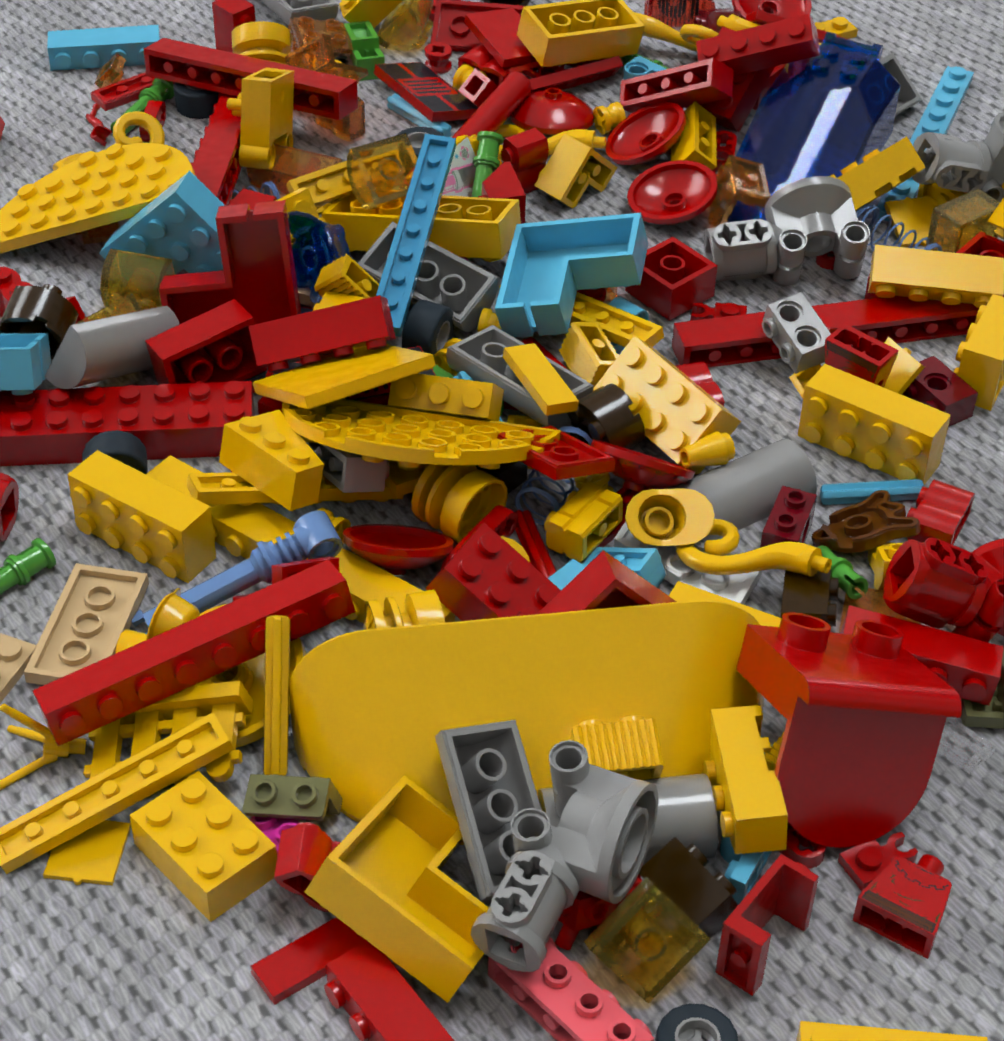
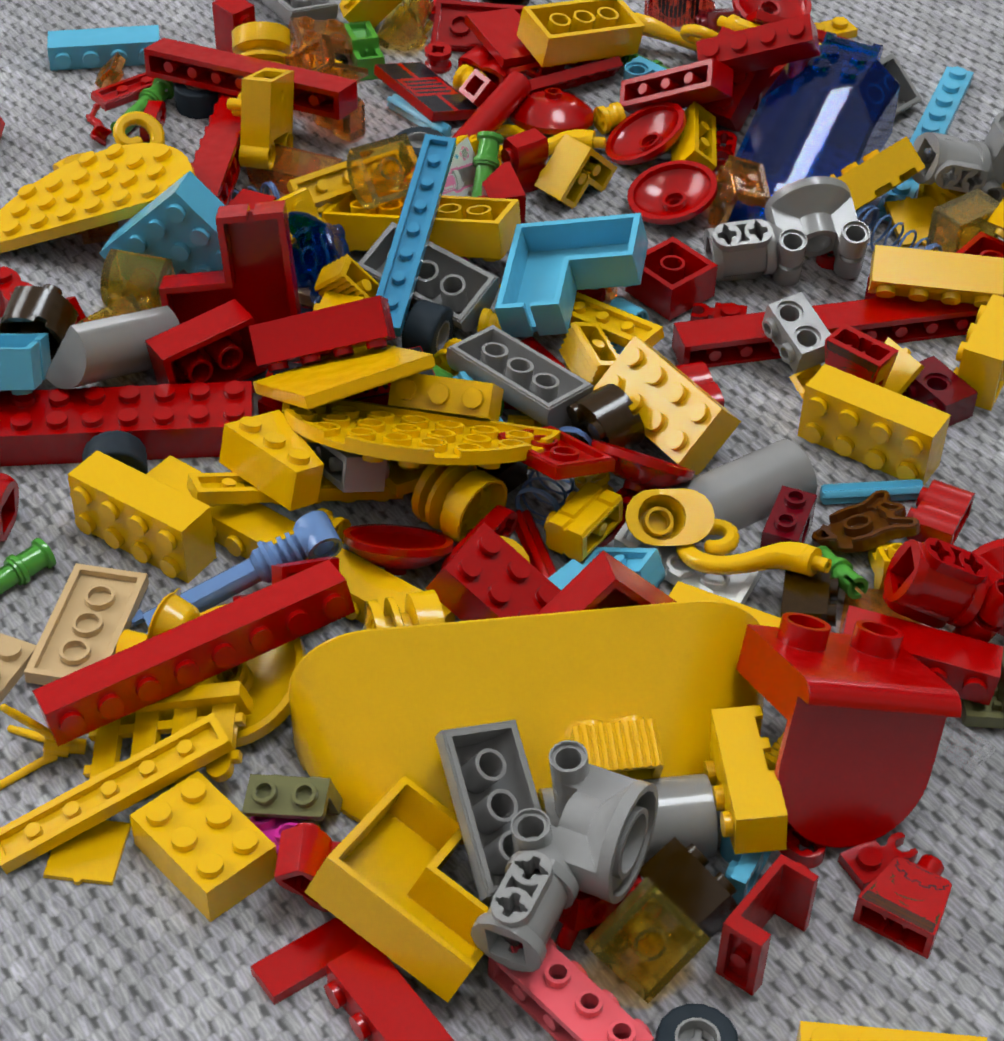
yellow axle [263,615,290,776] -> none
yellow tile [503,343,579,416] -> none
yellow cone [679,431,735,468] -> none

